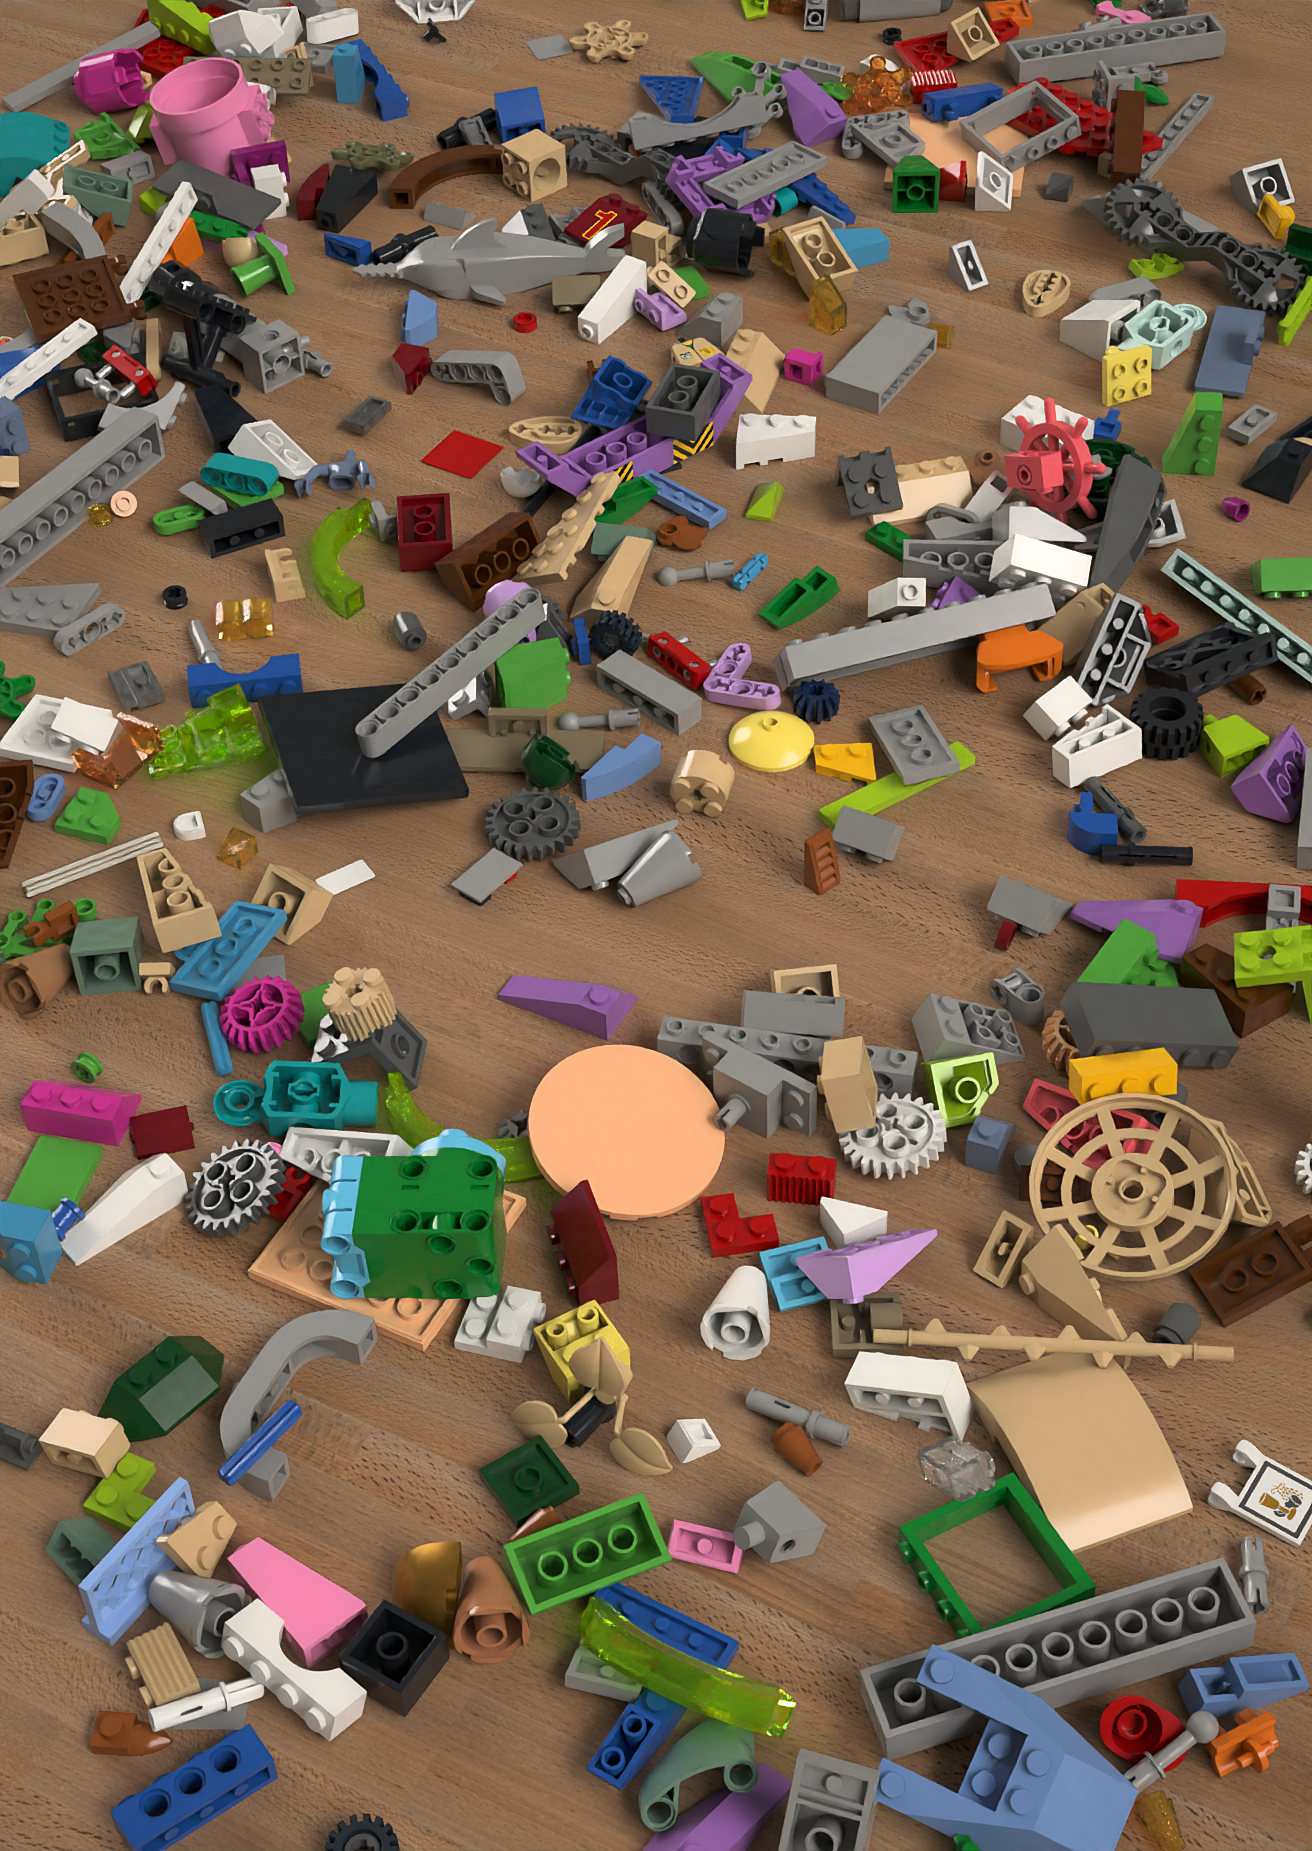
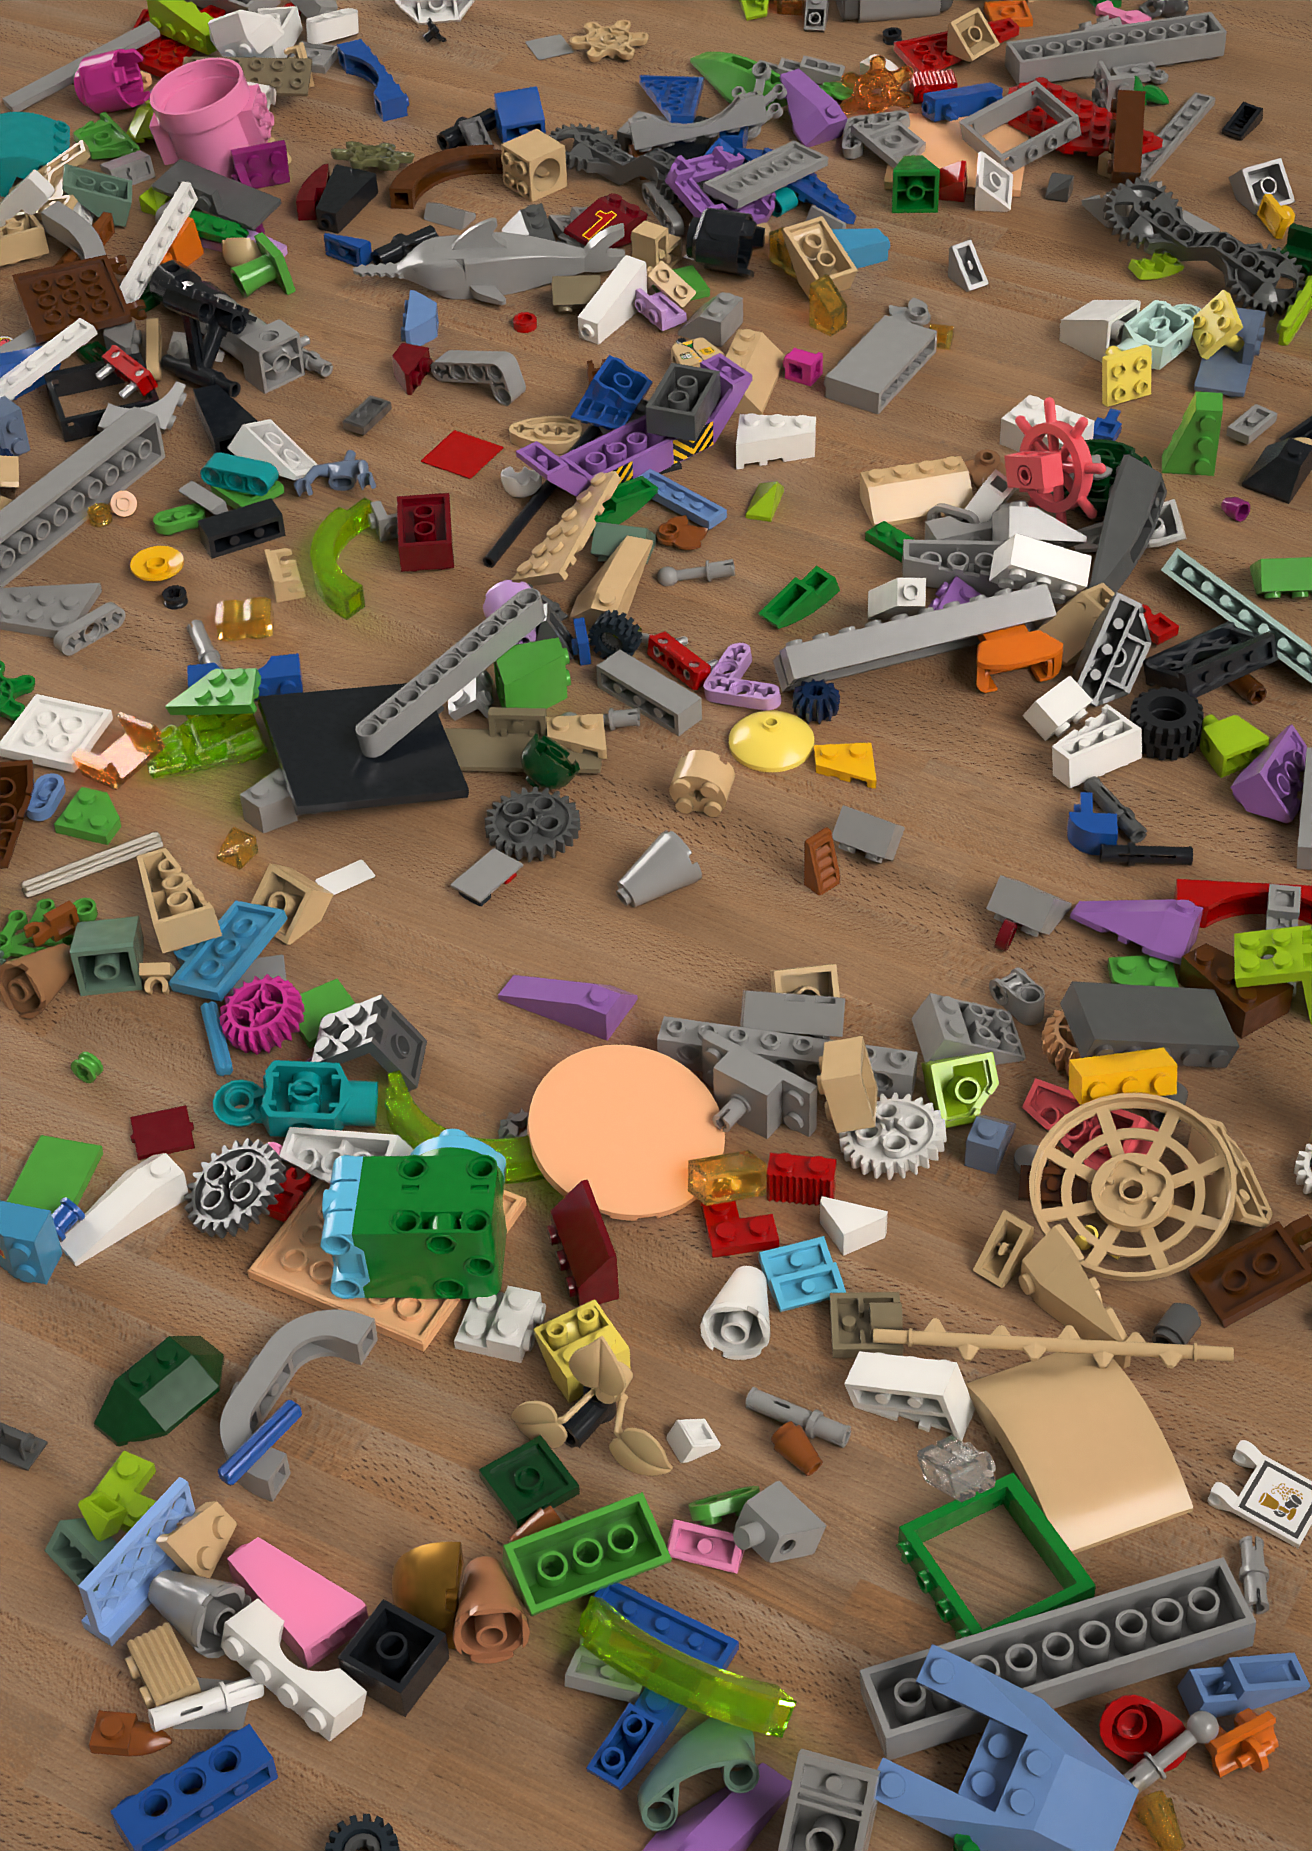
dark pink slope [20,1079,142,1146] -> none
tan brick [39,1408,131,1479] -> none
white slope [51,697,123,756] -> none
light grey pin [74,368,121,403] -> none
flat silver plate [108,660,166,713] -> none
white tile [173,811,206,841] -> none
white brick [250,164,290,220] -> none
tan brick [322,967,397,1041] -> none
dark azure slope [332,43,366,104] -> none
dark grey brick [393,612,427,650] -> none
reddish brown slope [435,512,542,612] -> none
light grey wedge [553,819,679,891] -> none
medium blue slope [581,733,661,801] -> none
dark azure axle [731,552,769,591] -> none
lavender wedge [796,1229,938,1304] -> none
lime tile [818,741,976,831] -> none
dark grey bracket [835,446,903,519] -> none
light grey plate [868,704,960,786] -> none
tan piece [1022,270,1071,318] -> none
bright green brick [1077,918,1159,985] -> none
light grey beam [1089,277,1162,311] -> none
none -> lime slope [78,1491,128,1542]
none -> yellow dish [130,546,184,581]
none -> bright green wing [165,668,261,715]
none -> tan wing [547,714,607,759]
none -> clear yellow brick [688,1150,767,1206]
none -> bright green plate [688,1486,760,1526]
none -> light yellow plate [1192,290,1244,360]
none -> black slope [1221,102,1263,141]

